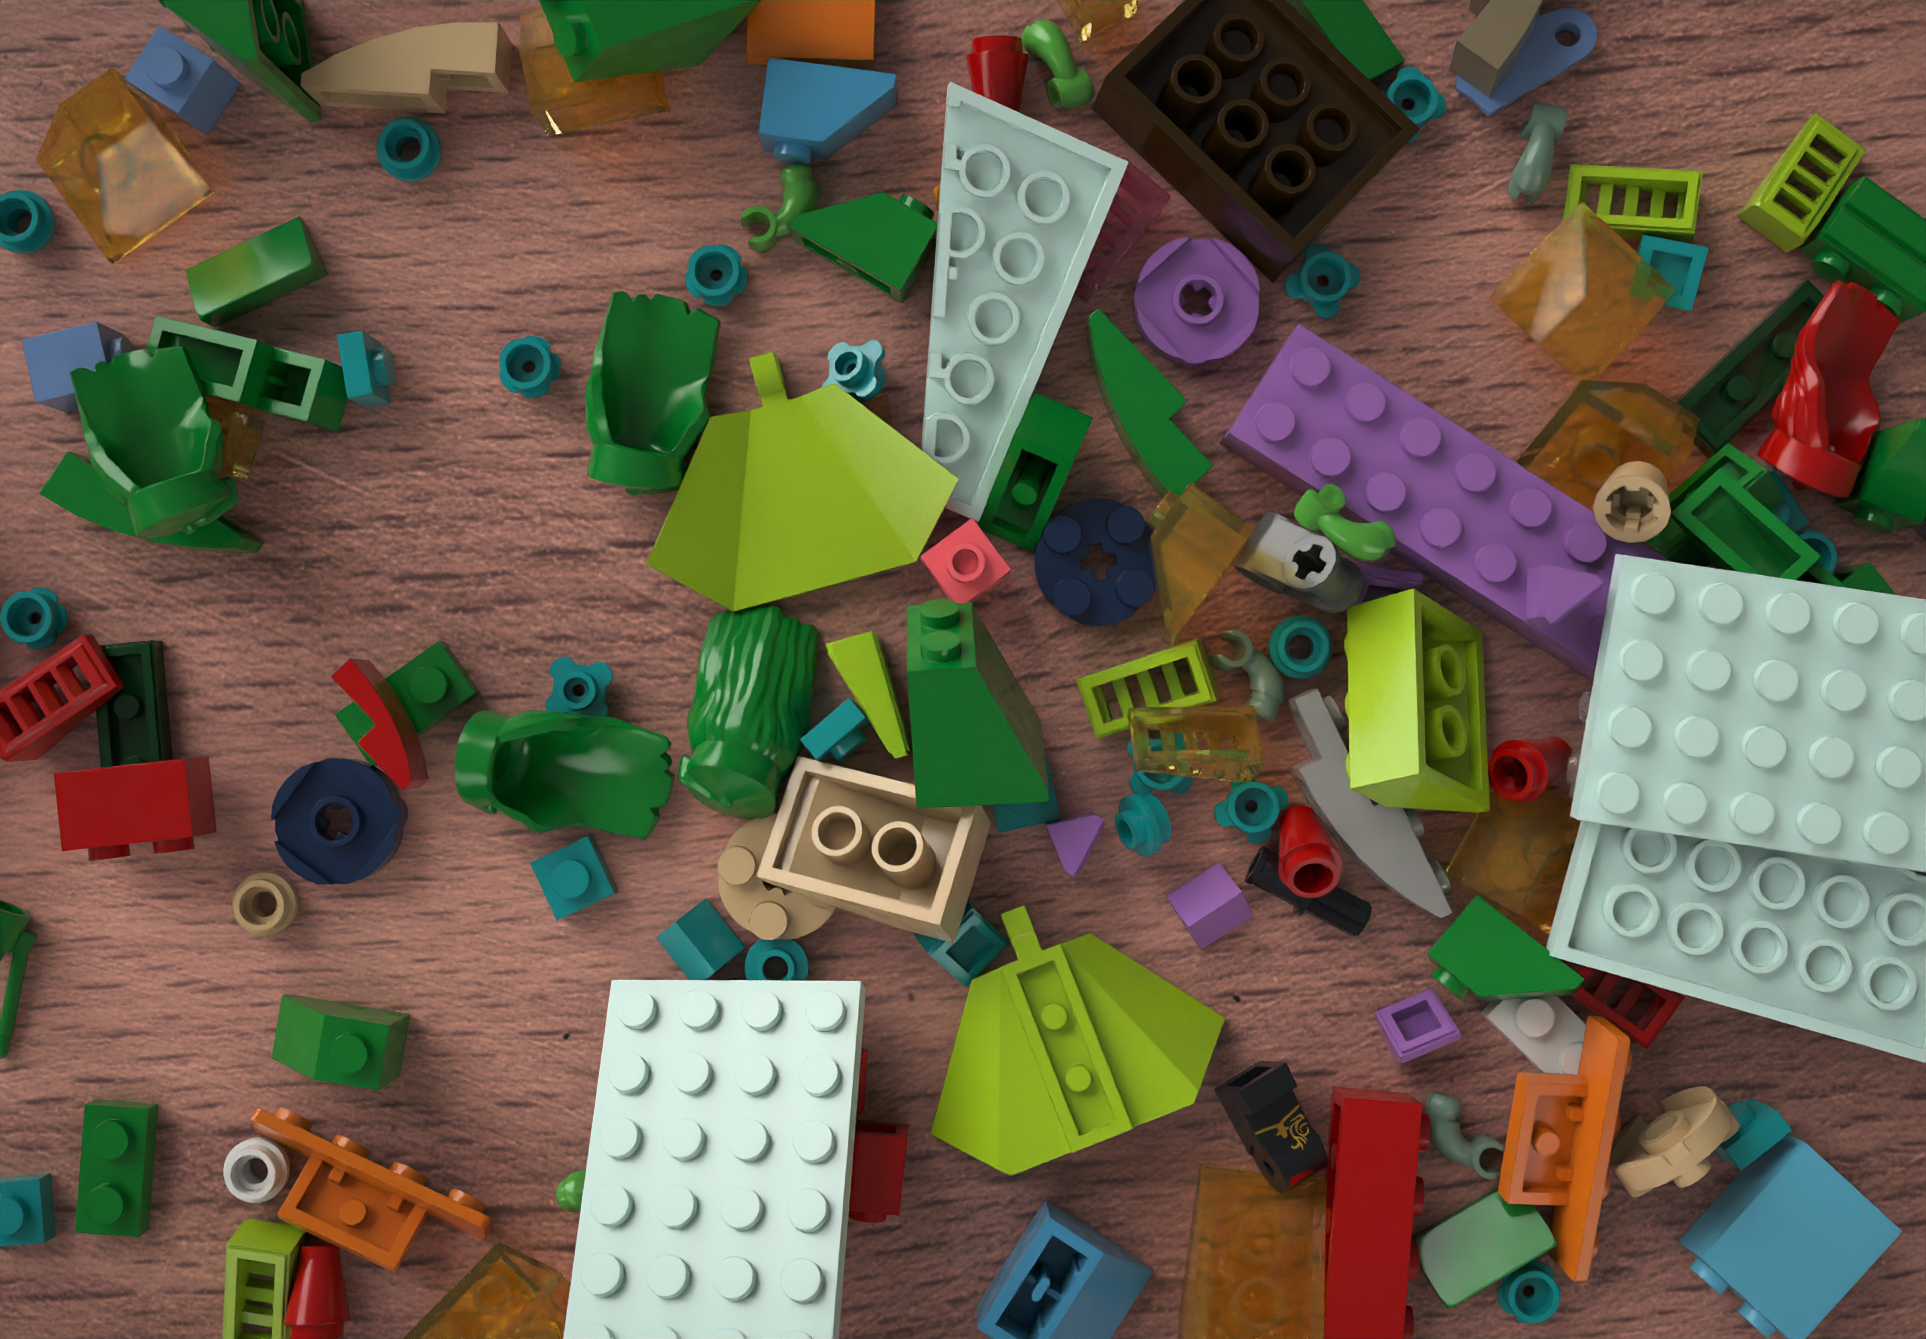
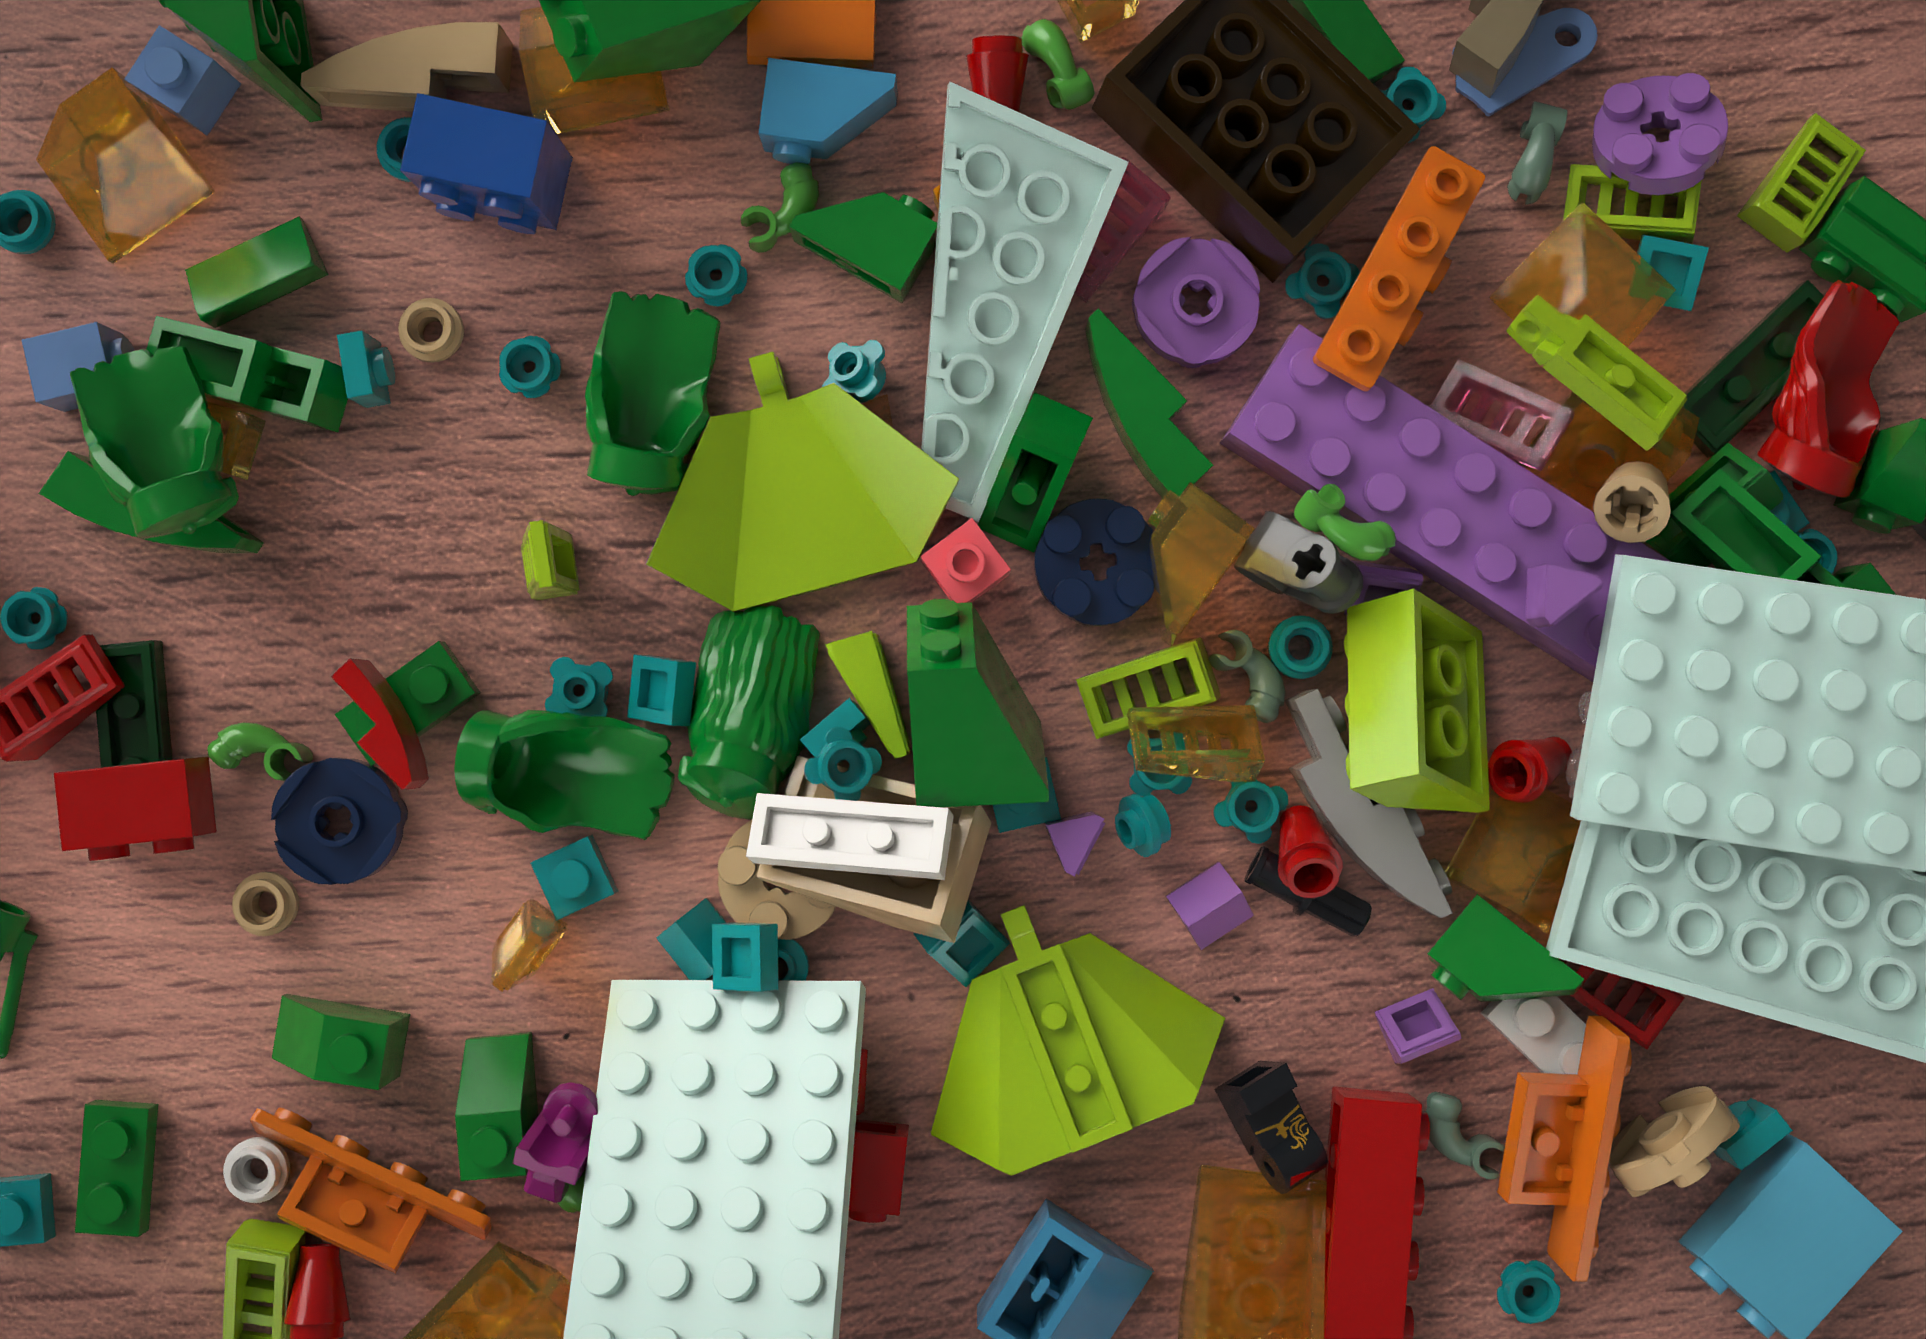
green slope [1411,1187,1558,1309] -> none
none -> bright green arm [207,722,313,781]
none -> tan plate [398,298,464,362]
none -> blue brick [400,93,573,234]
none -> green slope [455,1032,539,1181]
none -> clear yellow slope [491,899,568,992]
none -> magenta hips [513,1082,598,1203]
none -> lime slope [521,520,580,600]
none -> teal plate [627,654,696,726]
none -> teal plate [712,923,779,992]
none -> white plate [746,793,953,880]
none -> teal plate [804,727,882,801]
none -> orange bracket [1313,146,1485,391]
none -> clear pink slope [1430,359,1575,471]
none -> lime hinge [1506,295,1687,451]
none -> medium lavender plate [1592,73,1728,195]

